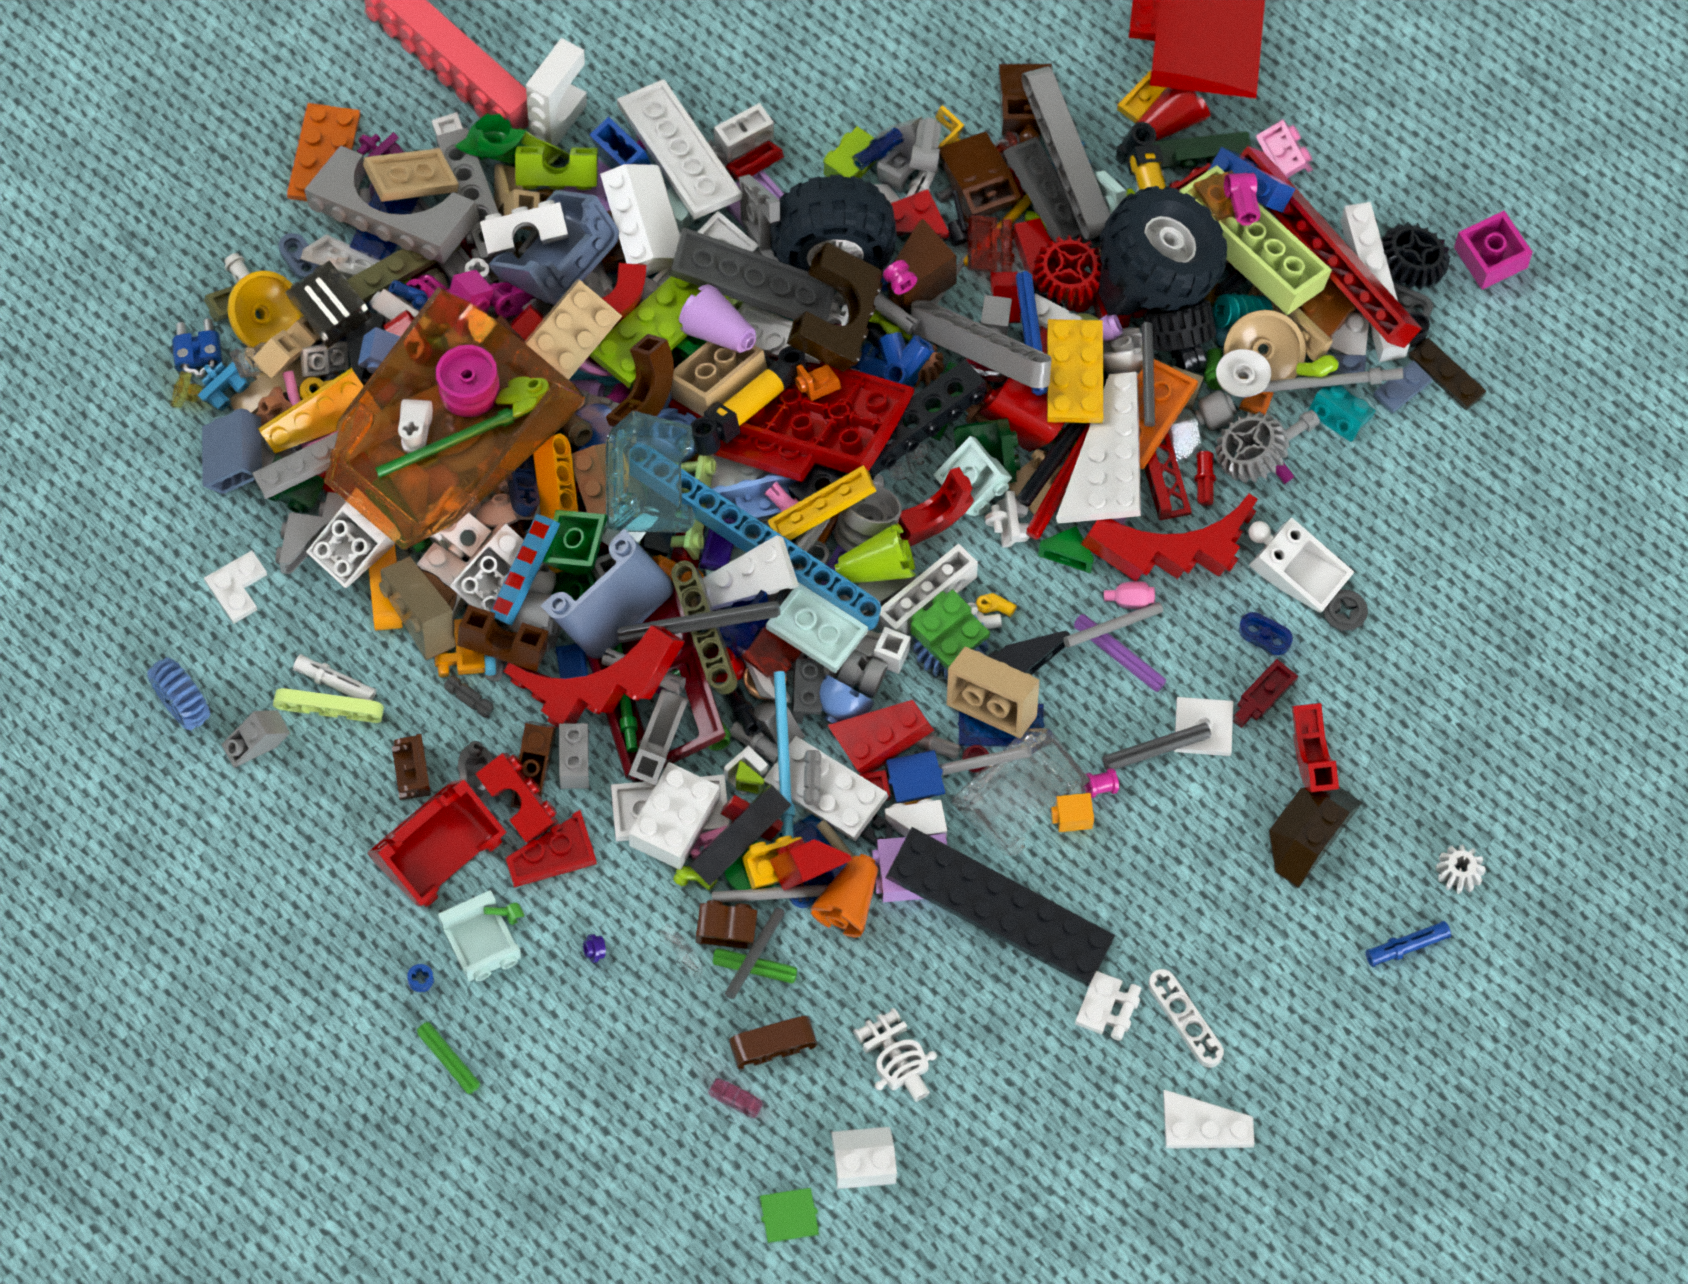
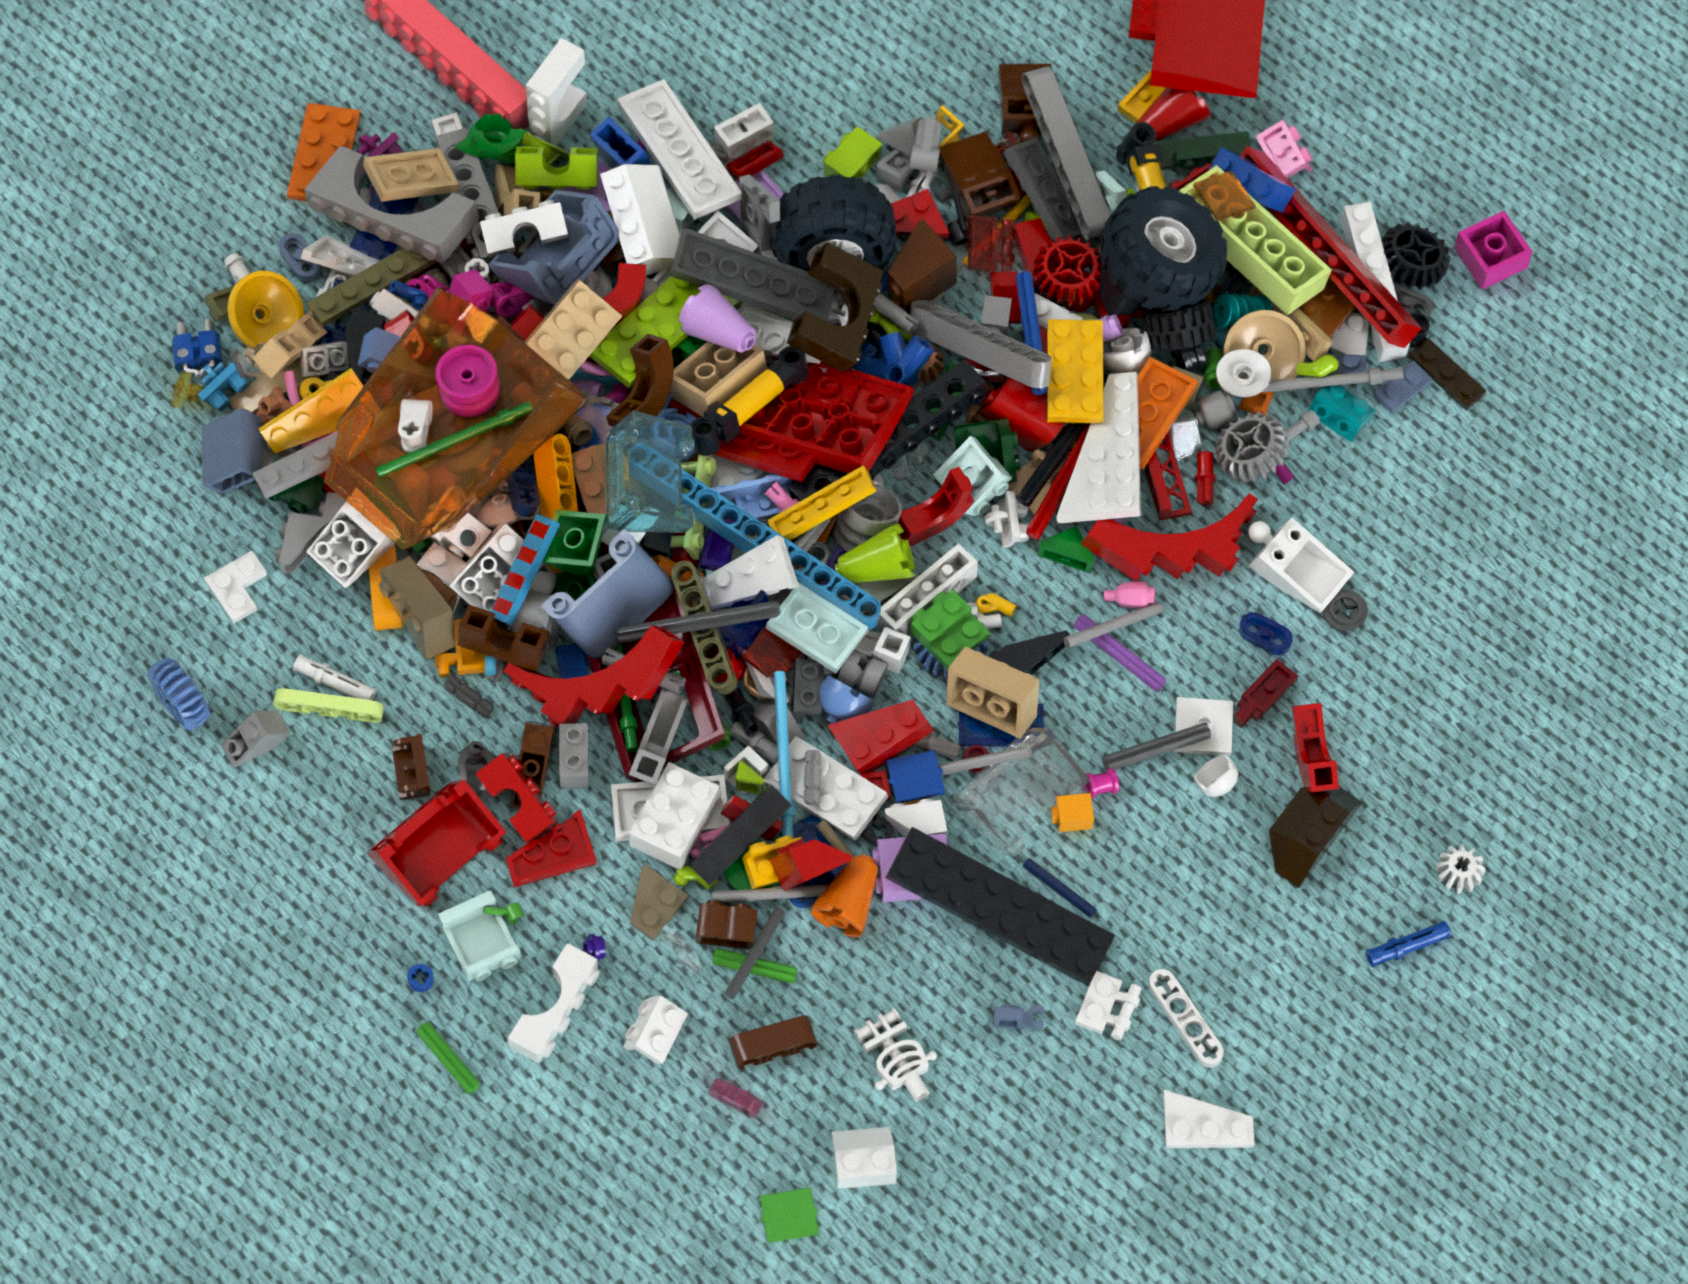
clear smoke brick [285,260,372,349] -> none
lime plate [495,377,550,417] -> none
orange bracket [795,364,841,401] -> none
clear blue pin [852,127,904,170] -> none
dark pink wheel [883,260,917,295] -> none
dark grey bar [1142,322,1155,427] -> none
dark pink piece [1224,173,1261,225] -> none
none -> white arch [507,943,600,1064]
none -> white bracket [623,995,688,1064]
none -> dark tan wing [630,864,688,941]
none -> sand blue plate [993,1004,1044,1030]
none -> dark blue bar [1023,858,1097,918]
none -> white hair [1194,755,1238,797]

